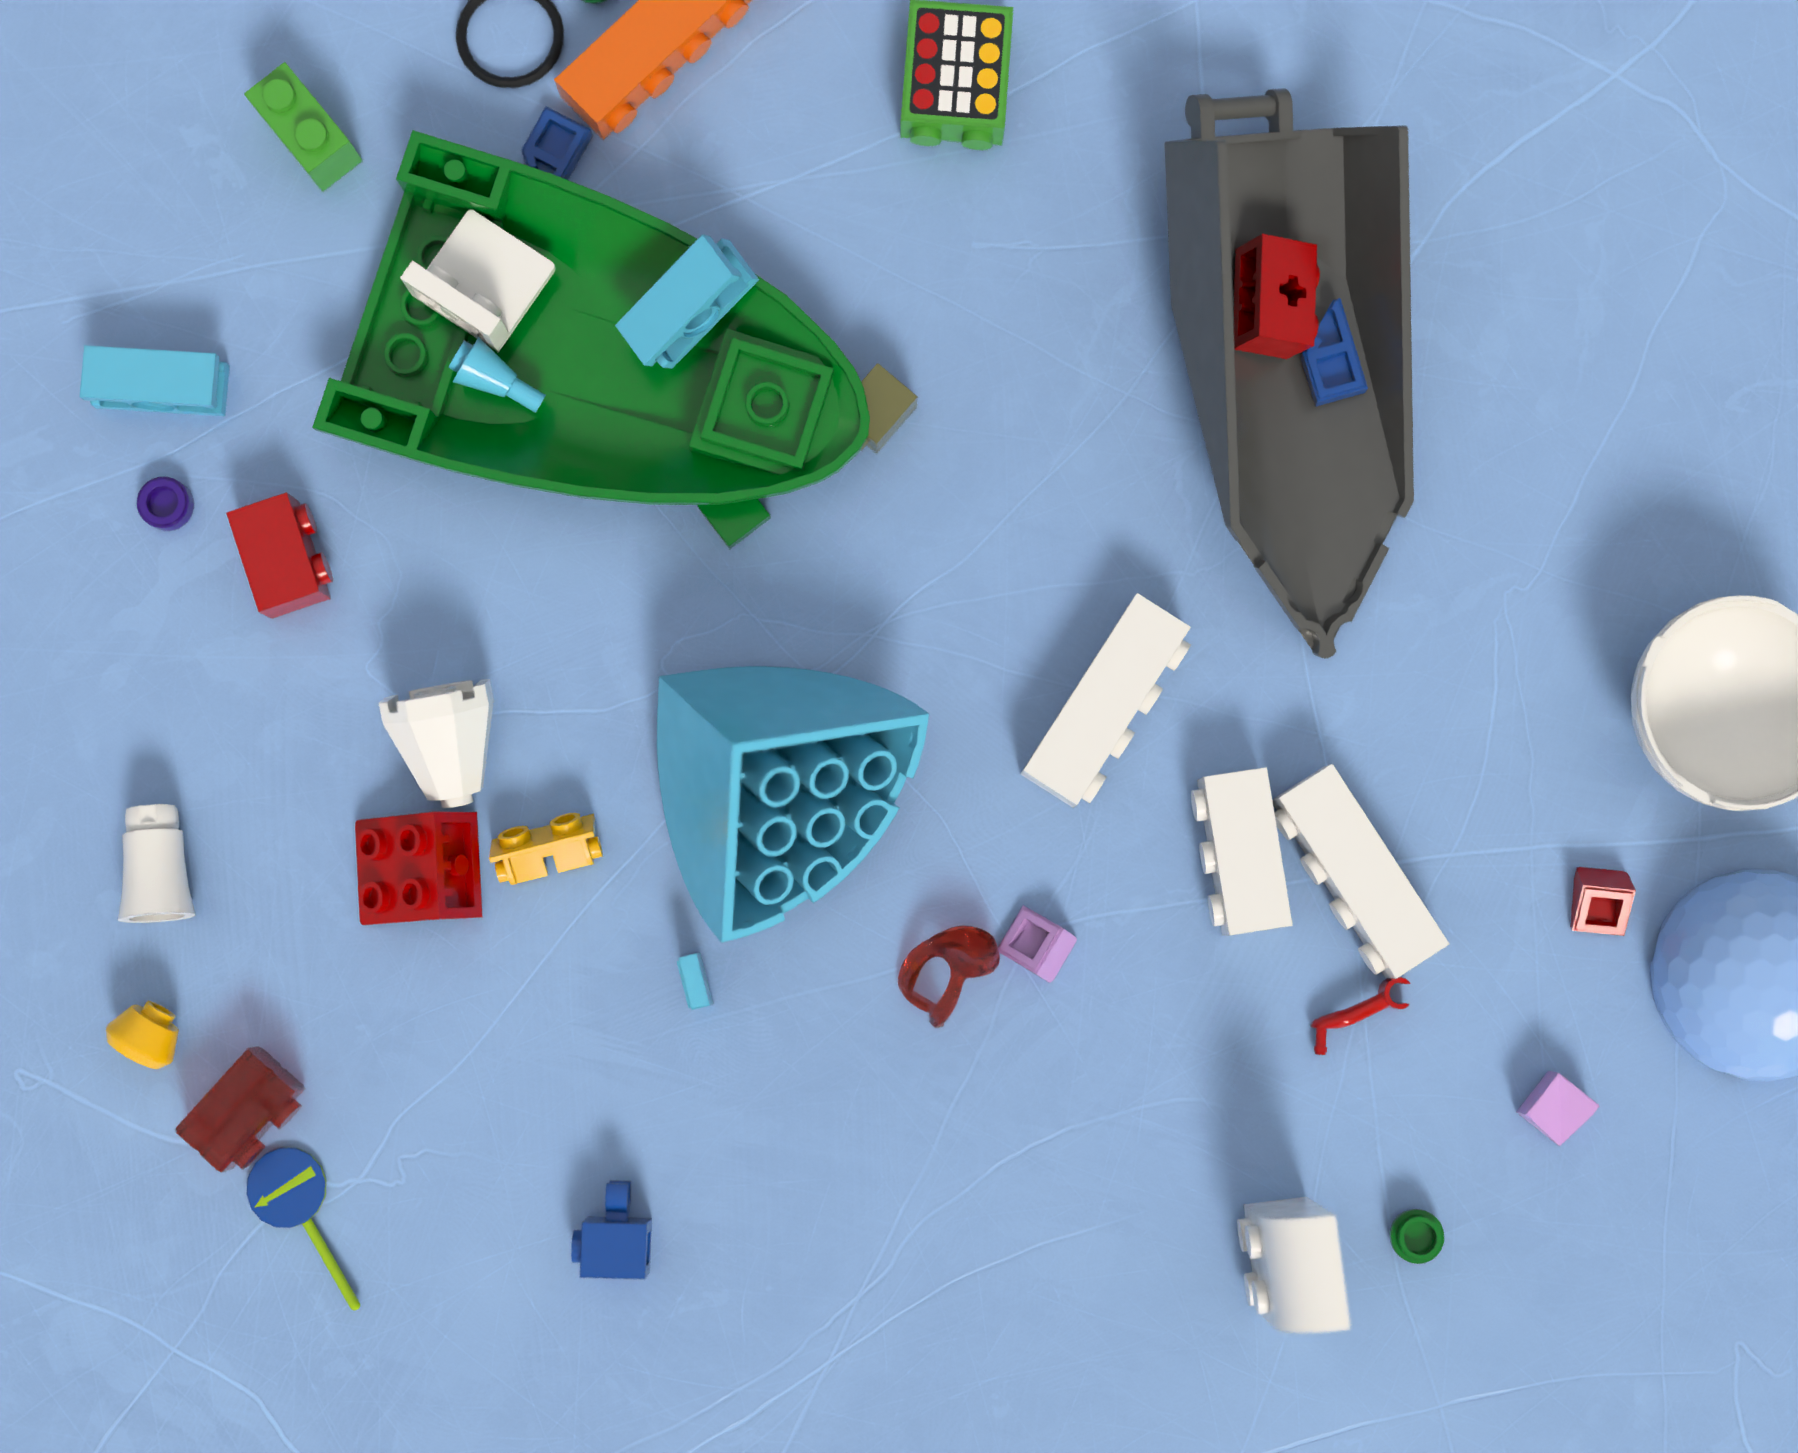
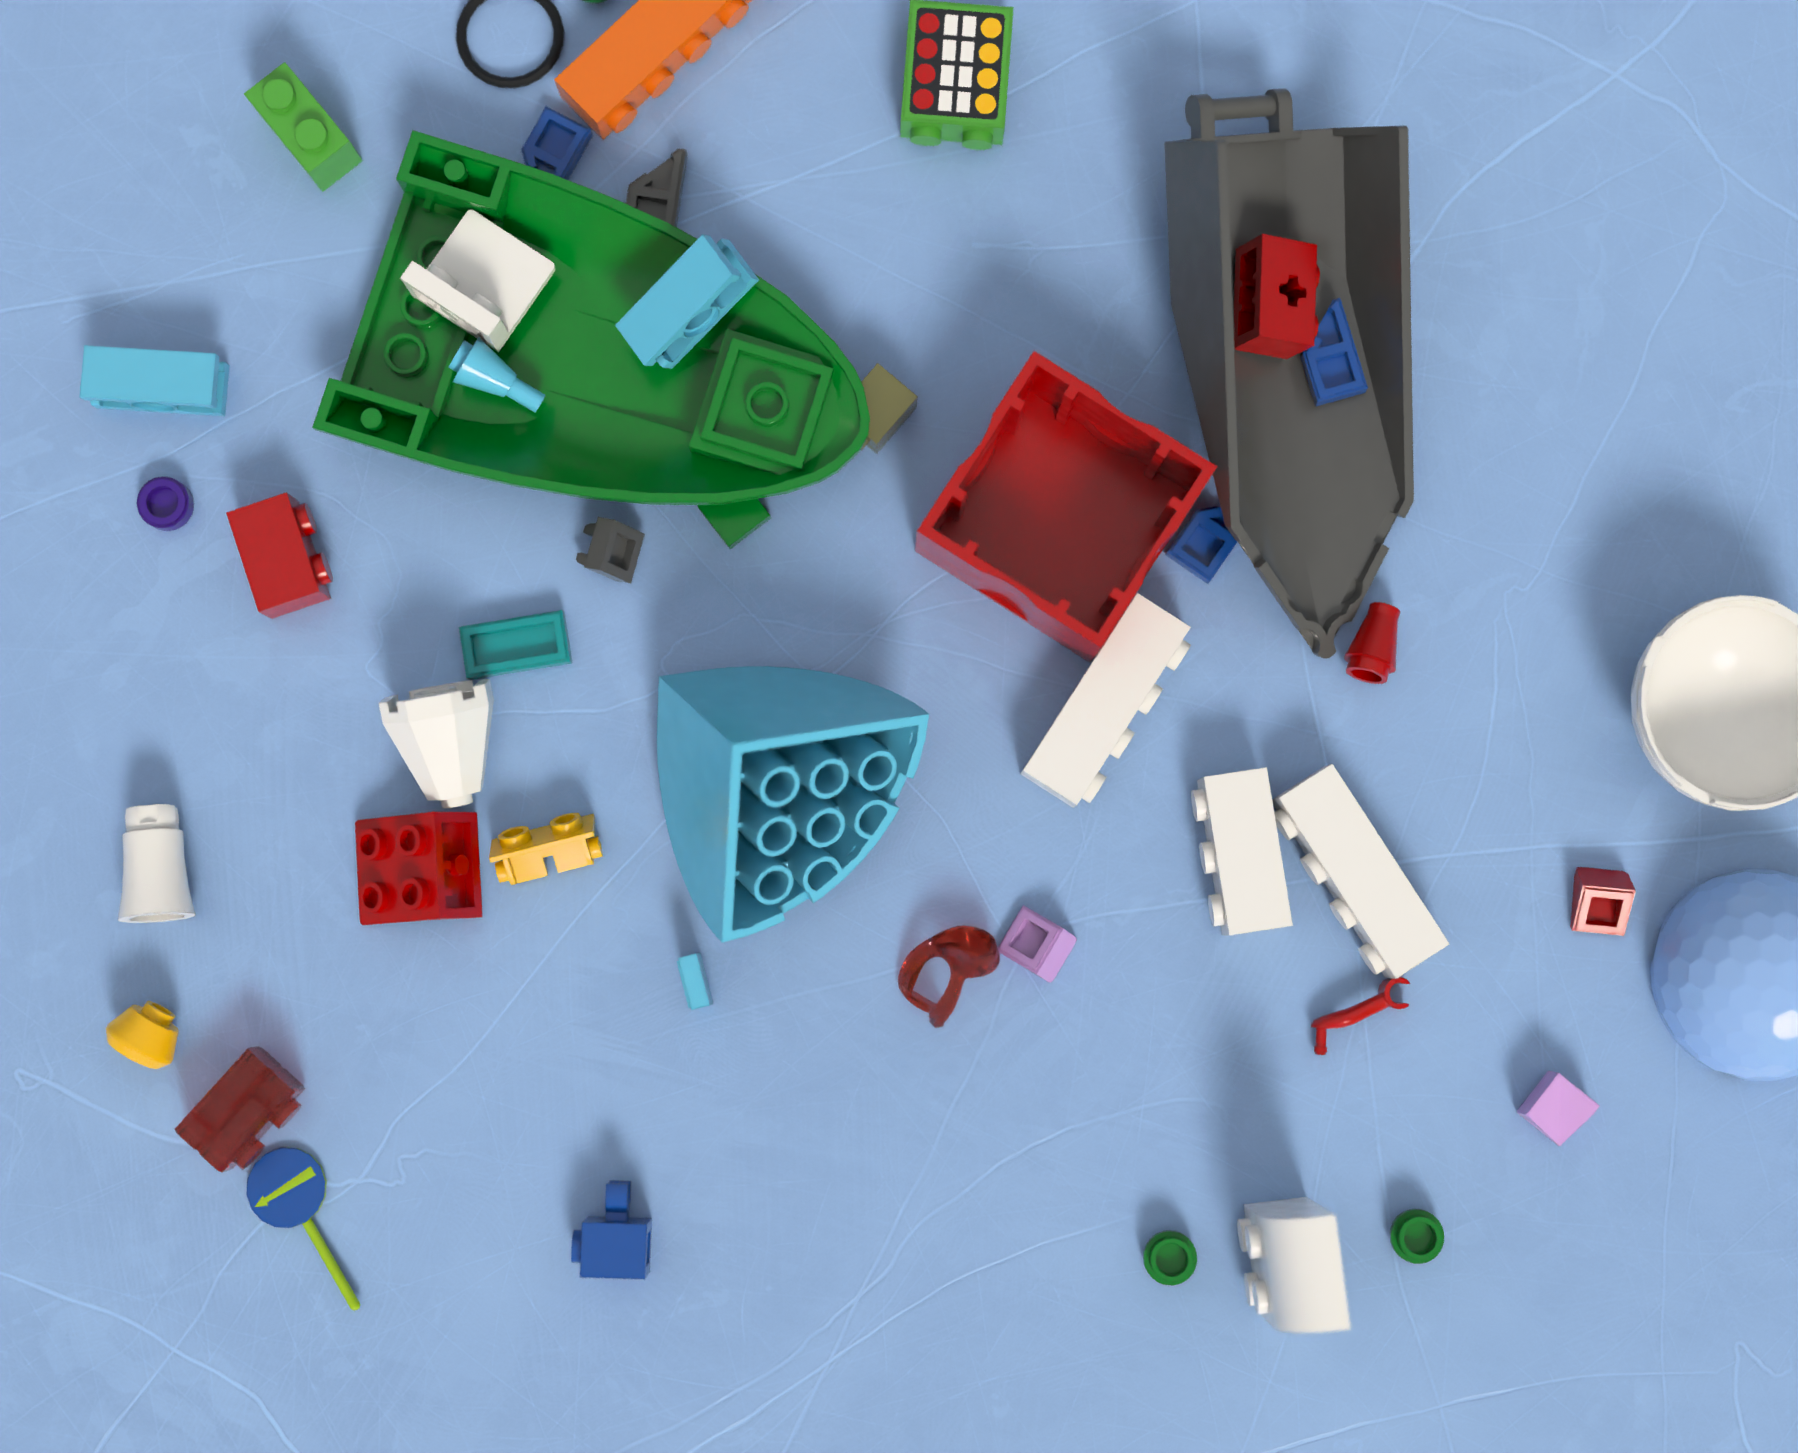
none -> teal tile [459,610,572,680]
none -> dark grey tile [576,517,645,584]
none -> dark grey tile [626,149,688,227]
none -> red tile [915,351,1218,662]
none -> green plate [1143,1230,1197,1285]
none -> blue tile [1165,506,1238,584]
none -> red cone [1344,602,1400,684]

